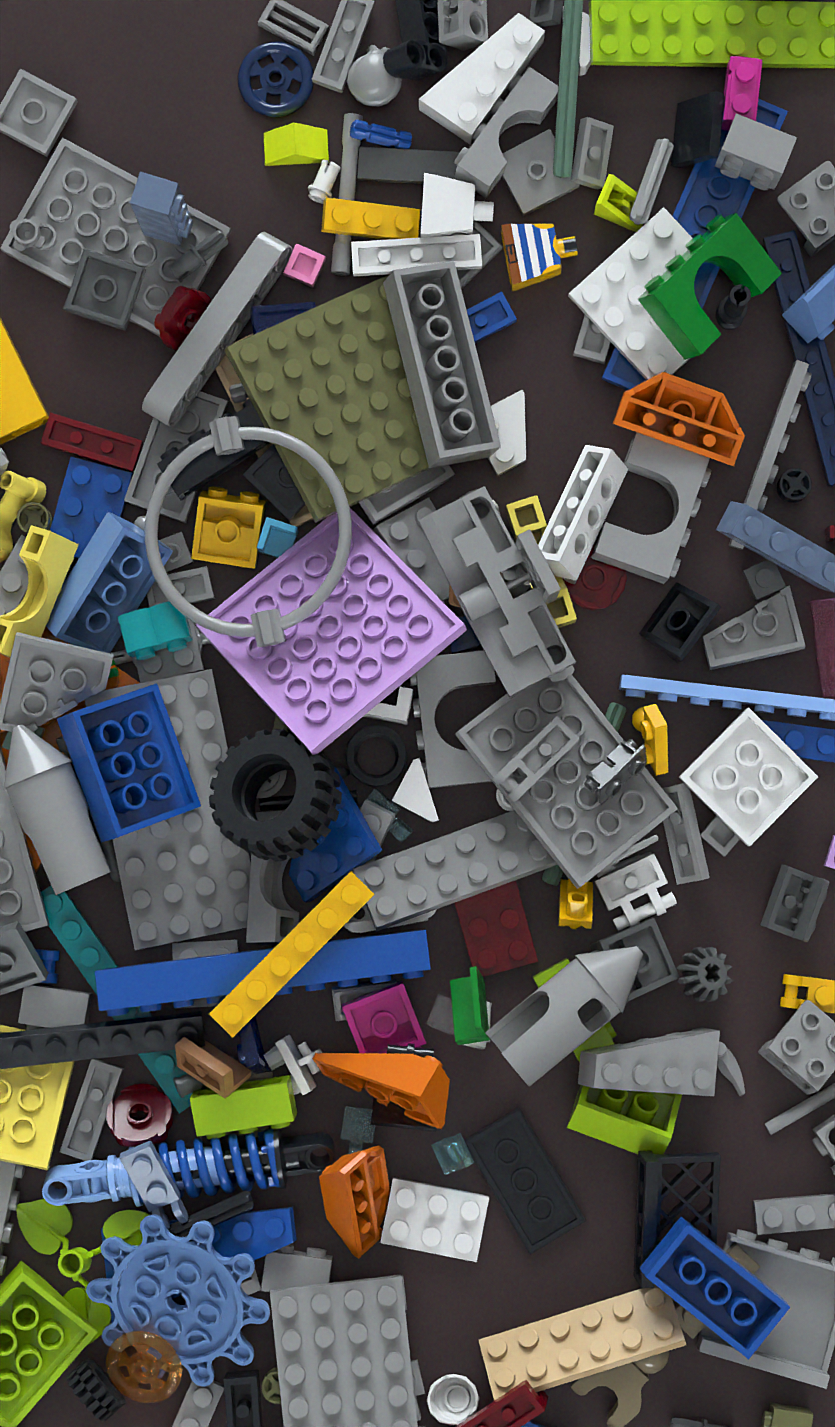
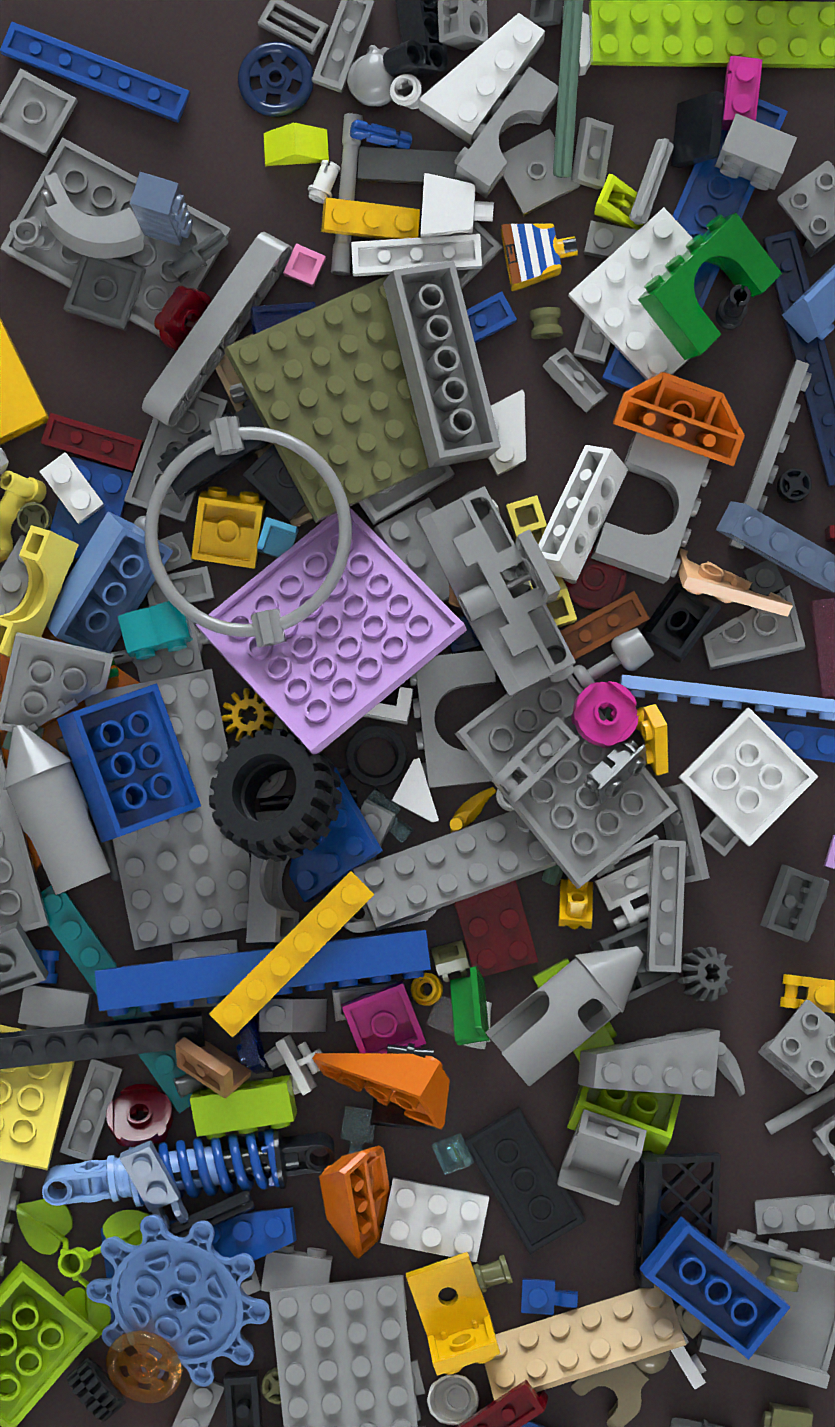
none -> blue plate [0,22,190,123]
none -> white plate [40,452,105,524]
none -> light grey arch [41,172,144,259]
none -> yellow gear [221,688,276,742]
none -> light grey slope [259,997,327,1032]
none -> white cone [390,74,423,109]
none -> yellow bracket [405,1252,501,1376]
none -> yellow plate [411,973,443,1006]
none -> olive tile [431,940,470,982]
none -> yellow bar [450,787,497,833]
none -> olive bush [473,1254,513,1293]
none -> blue plate [521,1278,578,1315]
none -> olive wheel [529,307,563,339]
none -> light grey plate [543,347,609,413]
none -> light grey panel [557,1109,647,1205]
none -> dark orange plate [560,591,650,660]
none -> dark pink plate [571,681,638,748]
none -> light grey piece [573,628,654,689]
none -> light grey plate [584,221,638,259]
none -> light grey plate [646,840,686,973]
none -> white plate [671,1331,706,1389]
none -> light nougat wing [676,548,793,617]
none -> olive wheel [765,1257,803,1292]

